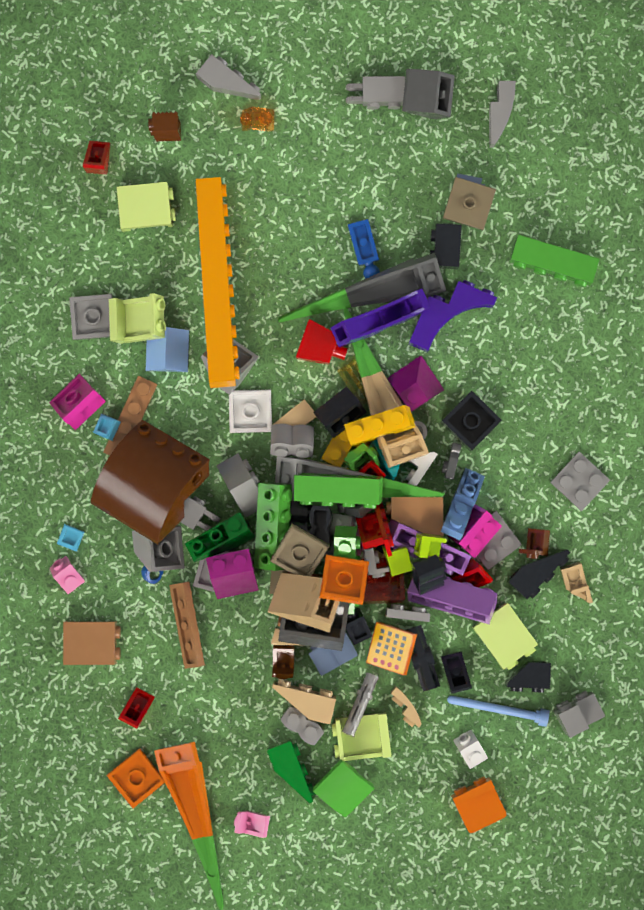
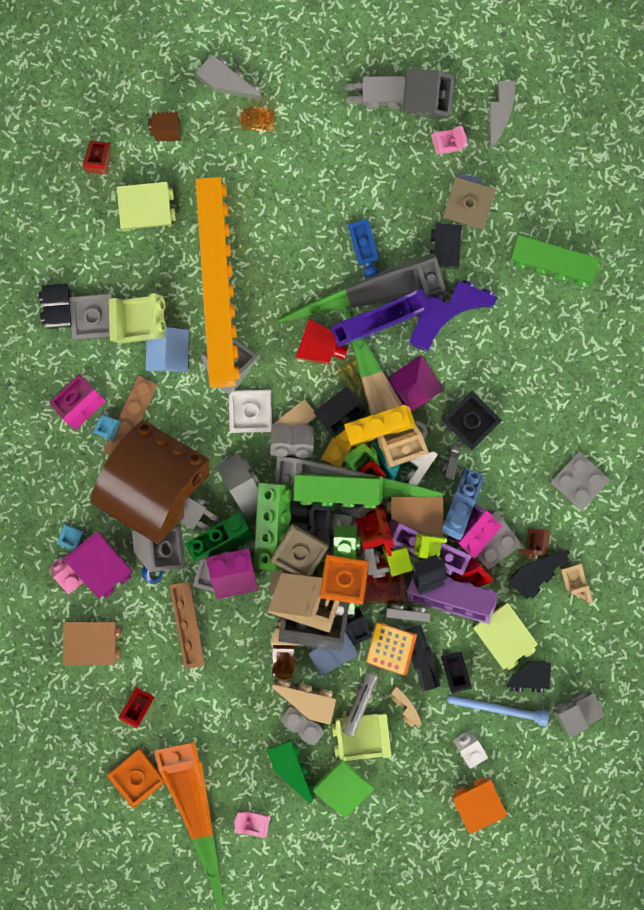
none -> black brick [39,283,72,329]
none -> magenta slope [63,532,133,599]
none -> bright pink bracket [431,126,467,155]

